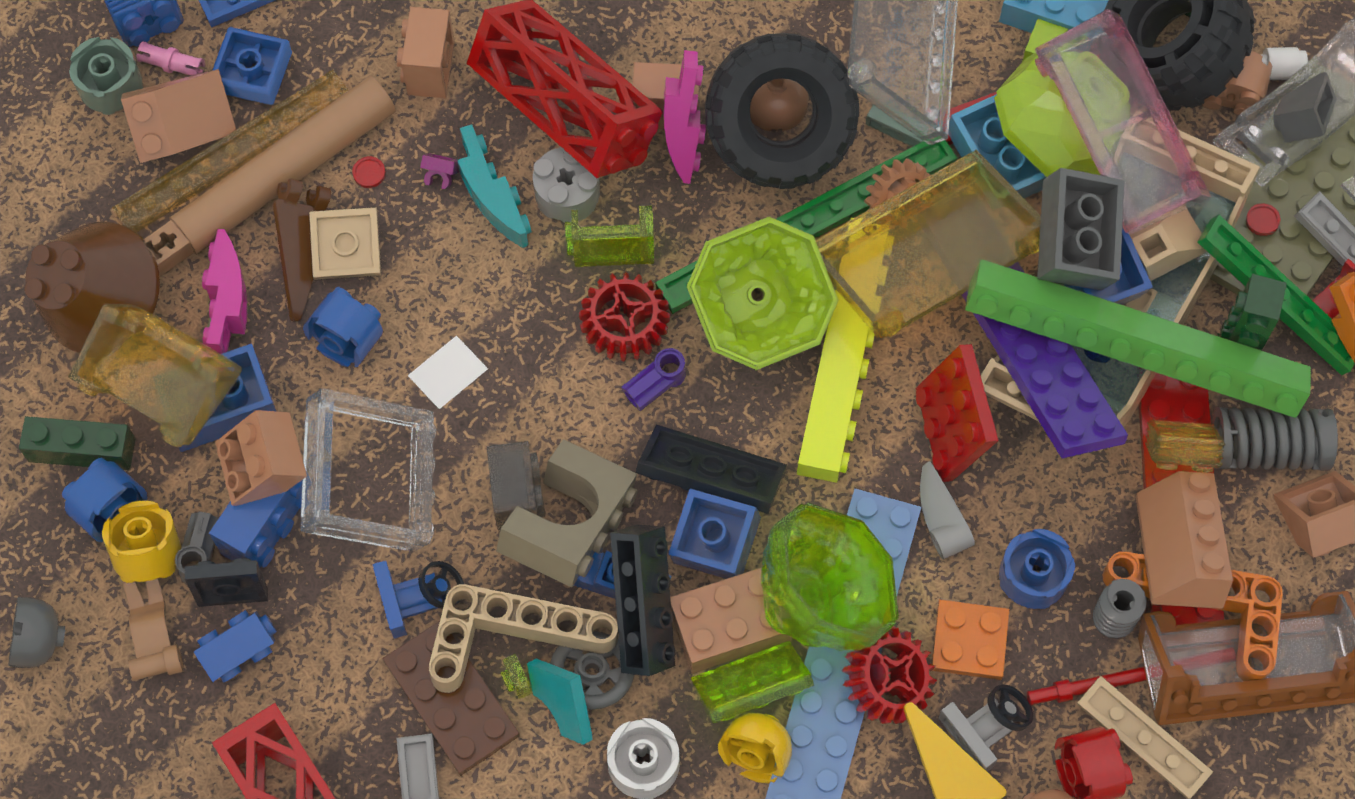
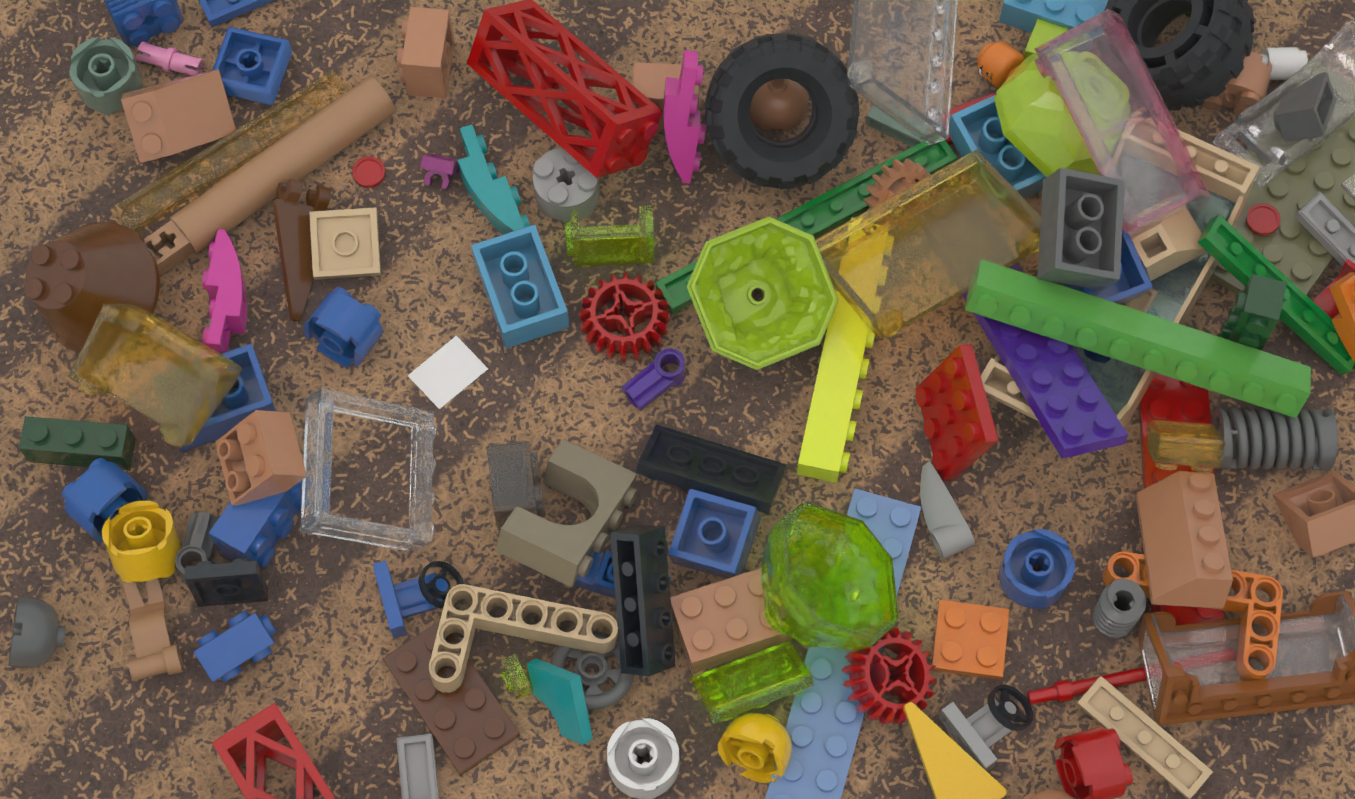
none -> dark azure brick [471,224,570,349]
none -> orange head [977,41,1025,89]

